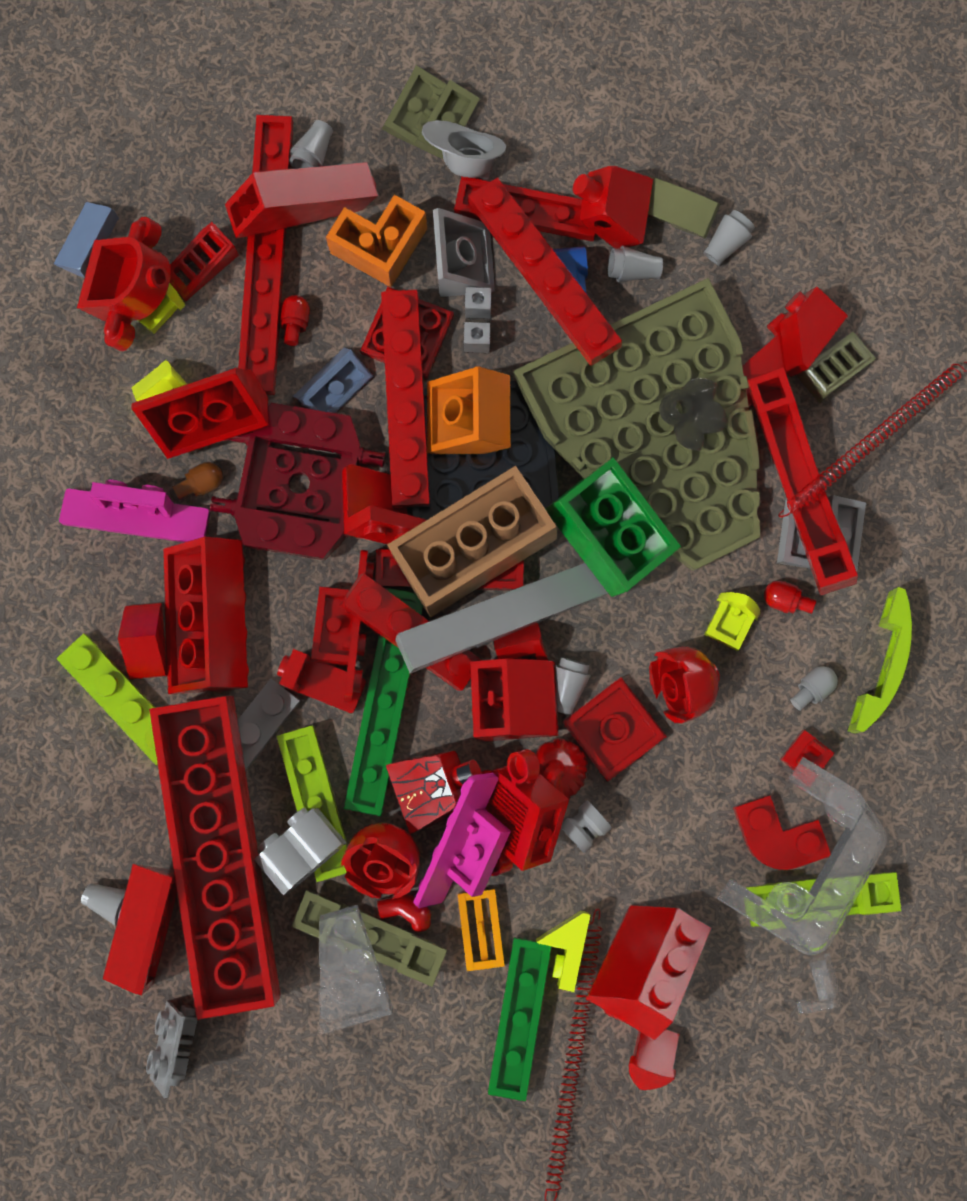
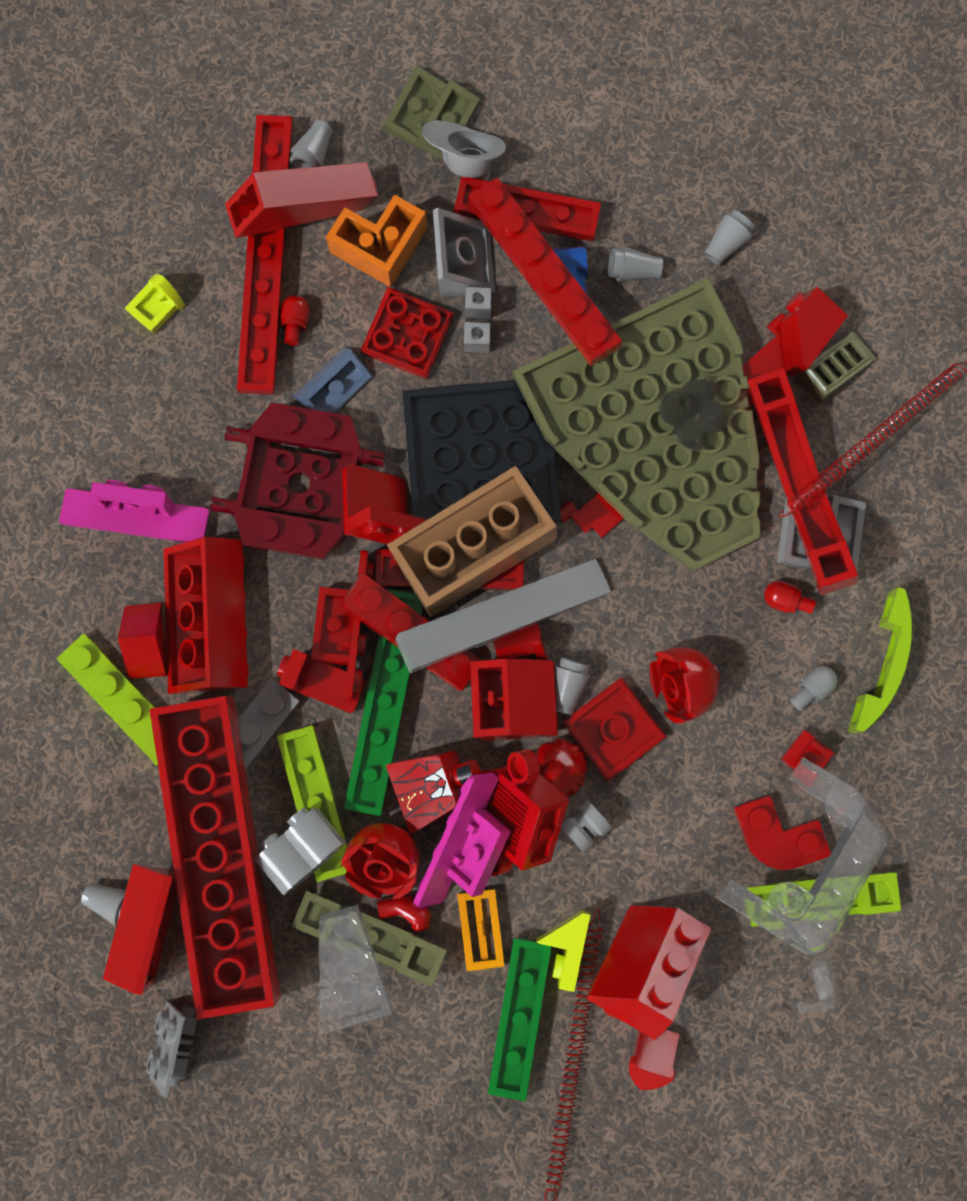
sand blue slope [54,202,119,278] -> none
red piece [77,216,171,351] -> none
neon yellow tile [131,360,187,401] -> none
red slope [131,368,268,459] -> none
red slope [170,222,239,301] -> none
dark orange cylinder [172,462,223,499] -> none
red plate [381,290,430,509] -> none
orange slope [427,366,511,454] -> none
green slope [545,457,681,597] -> none
red torso [573,166,653,249] -> none
olive slope [648,176,720,239] -> none
neon yellow tile [704,592,760,651] -> none

